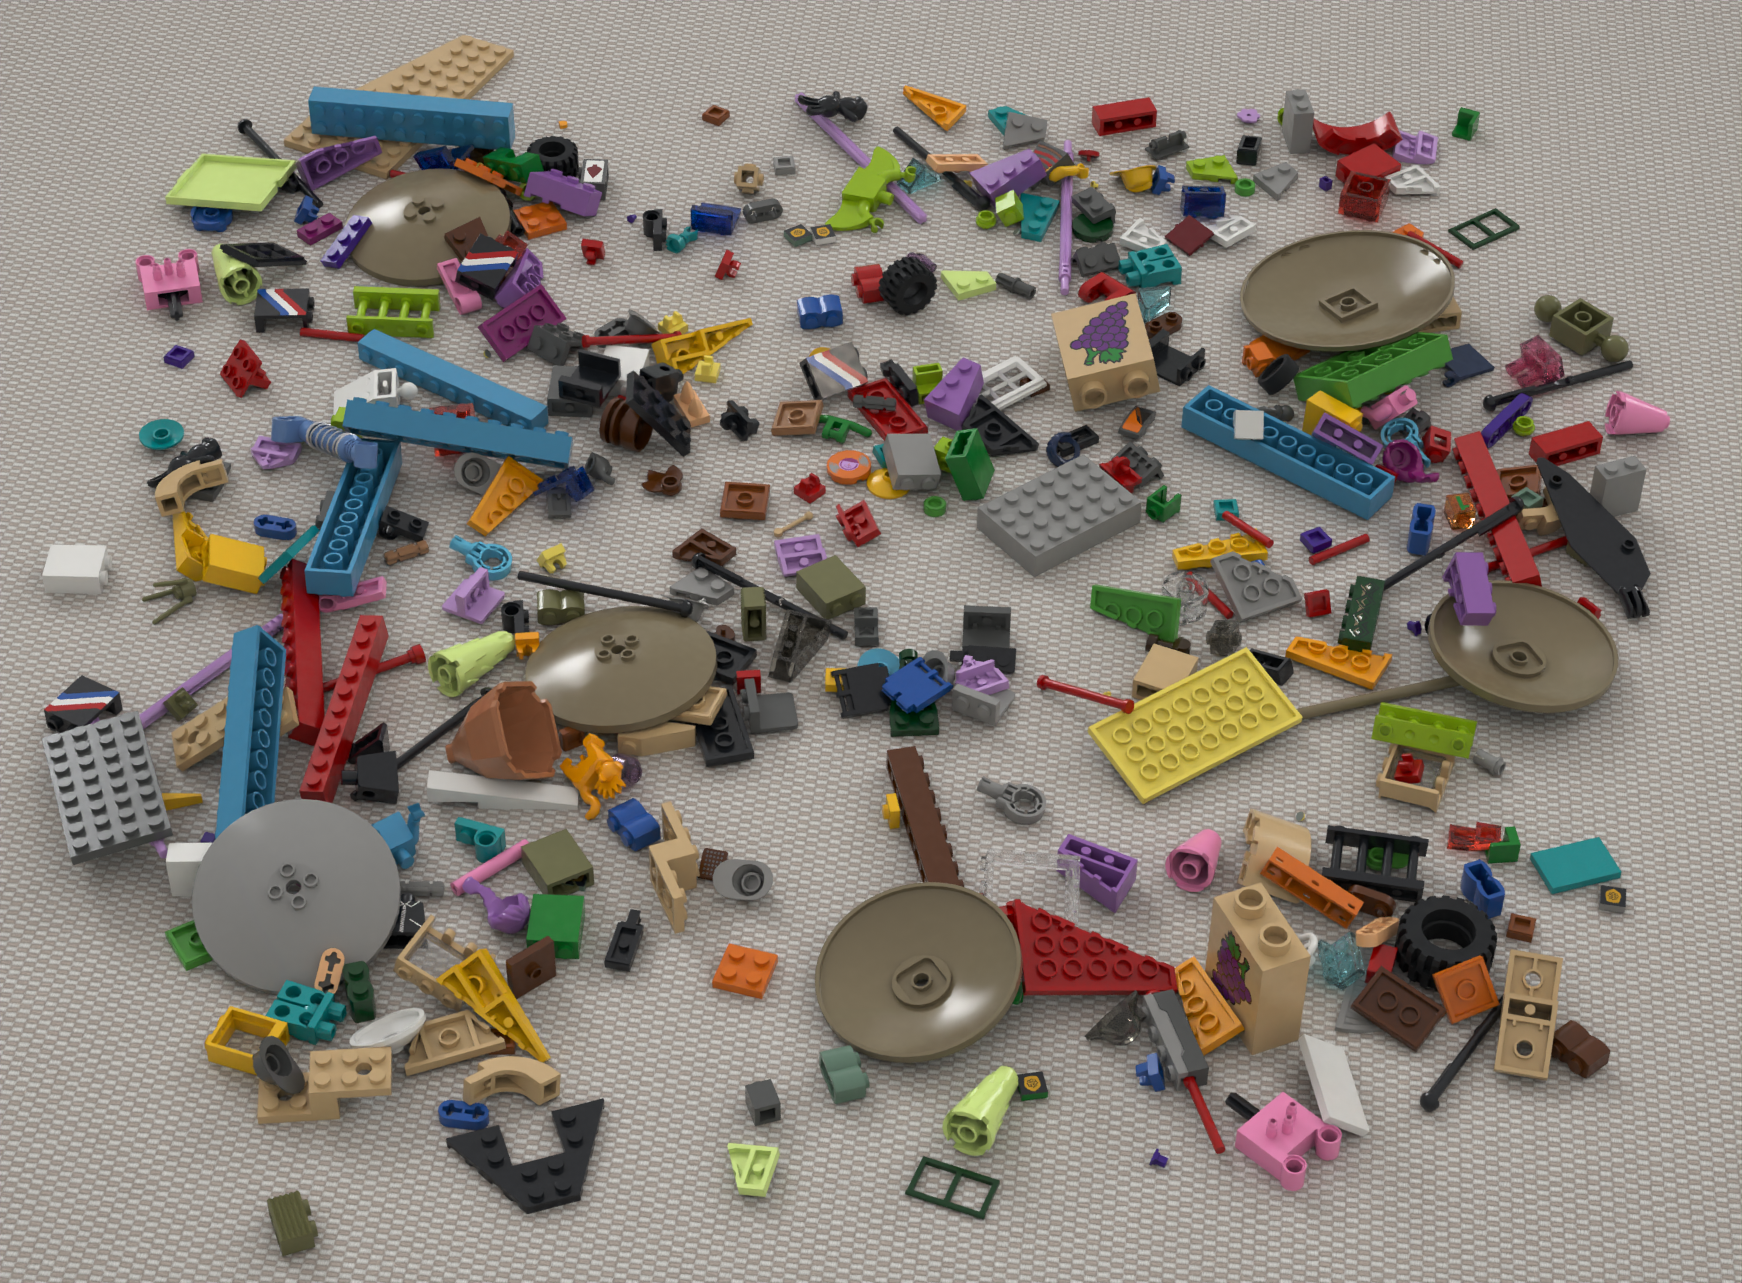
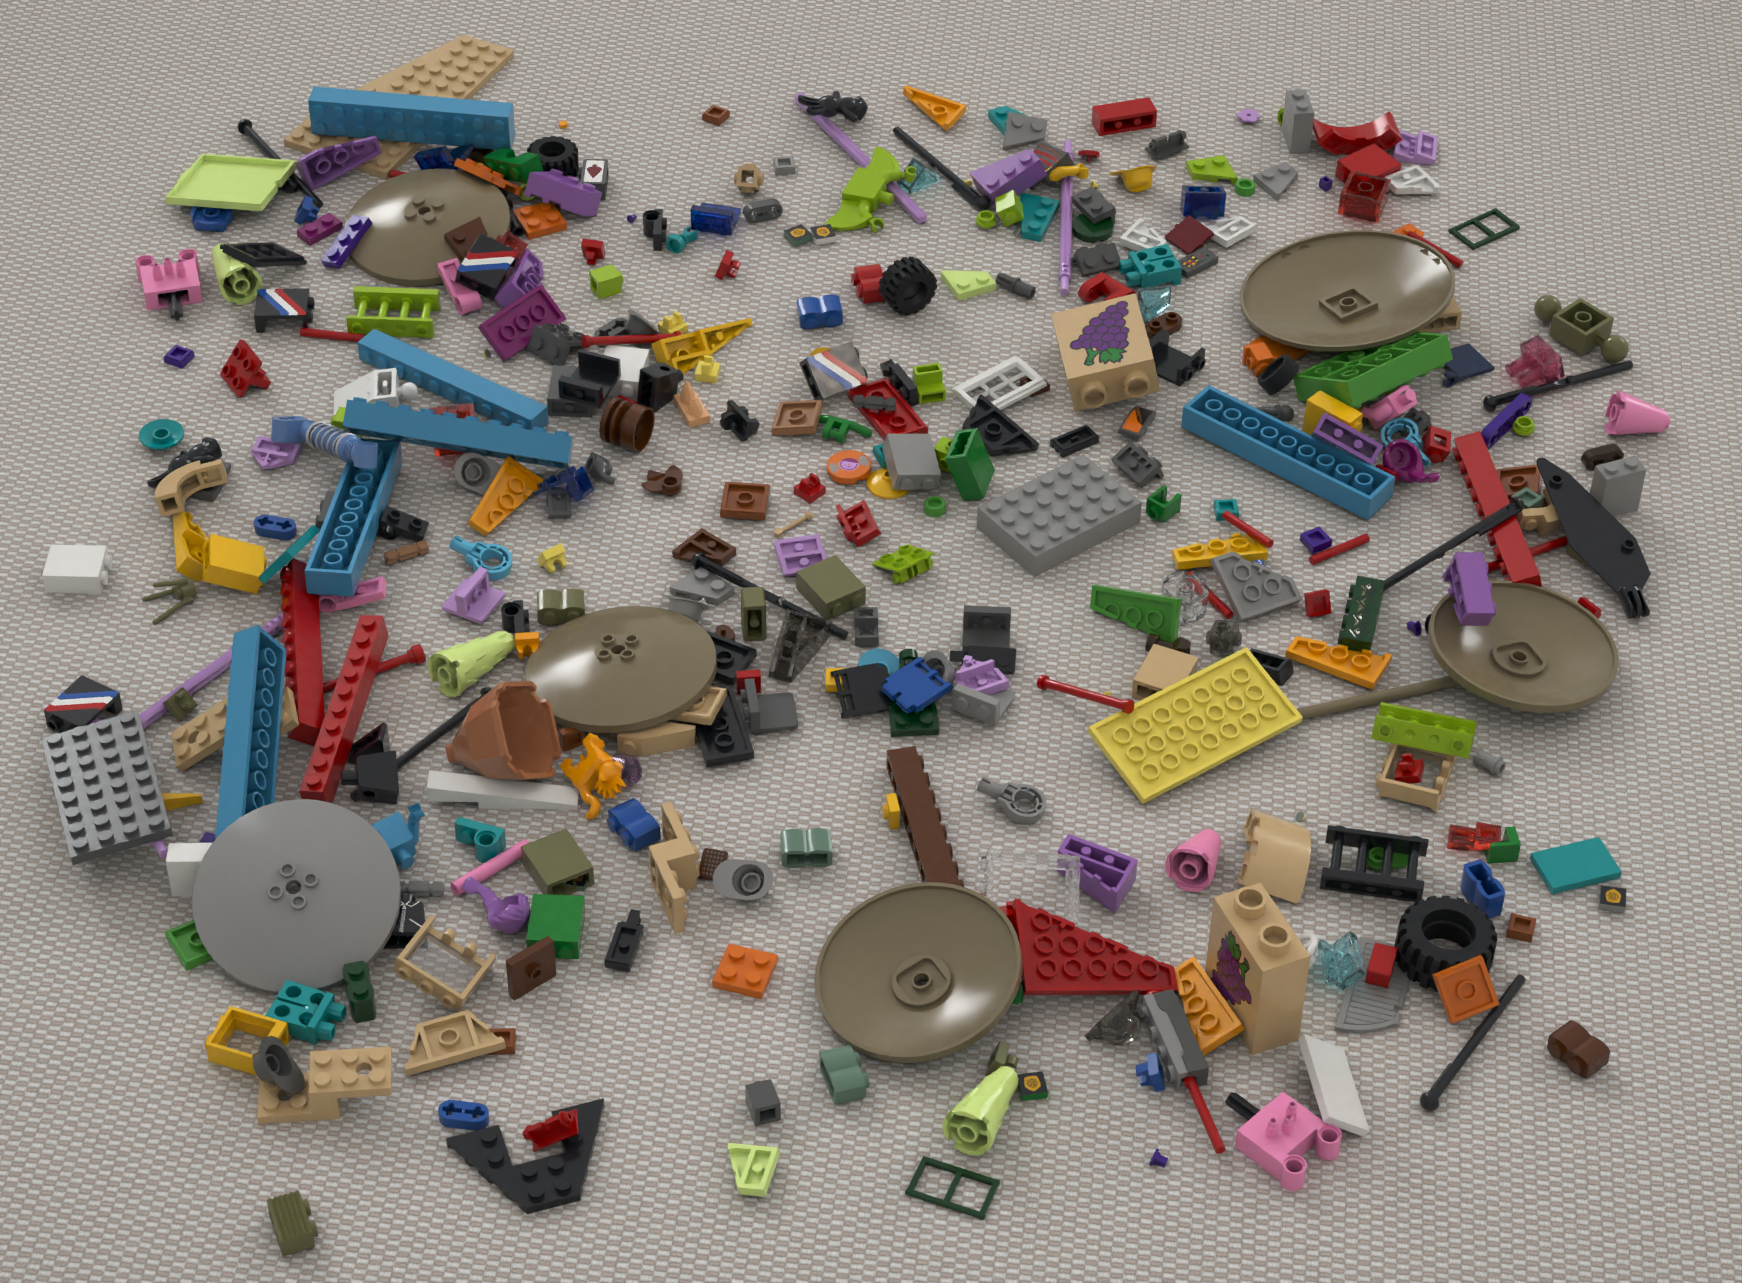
light nougat beam [314,948,345,994] -> none
white dish [349,1008,426,1054] -> none
yellow wedge [436,948,551,1063] -> none
tan arch [463,1056,561,1106] -> none
black bar [517,571,693,617] -> none
black plate [626,370,691,457] -> none
clear purple arm [906,252,937,273] -> none
medium lavender wedge [924,357,984,431] -> none
light nougat plate [926,154,988,173] -> none
dark blue piece [1046,432,1080,467] -> none
red hips [1099,456,1142,493] -> none
blue tile [1151,165,1175,195] -> none
white piece [1233,410,1264,440] -> none
black slope [1236,135,1262,166] -> none
orange piece [1260,847,1364,929] -> none
reddish brown plate [1347,885,1396,918] -> none
reddish brown tile [1351,966,1447,1052] -> none
light nougat beam [1356,917,1399,947] -> none
blue brick [1407,503,1436,555] -> none
clear orange brick [1444,493,1476,530] -> none
green panel [1452,107,1480,141] -> none
tan bracket [1493,949,1563,1081] -> none
red brick [1529,421,1603,466] -> none
none -> red hinge [523,1109,579,1152]
none -> lime brick [589,264,624,299]
none -> sand green brick [780,828,833,868]
none -> lime hinge [872,544,935,584]
none -> olive tile [985,1041,1018,1076]
none -> dark grey tile [1178,247,1219,278]
none -> dark brown beam [1581,444,1624,471]

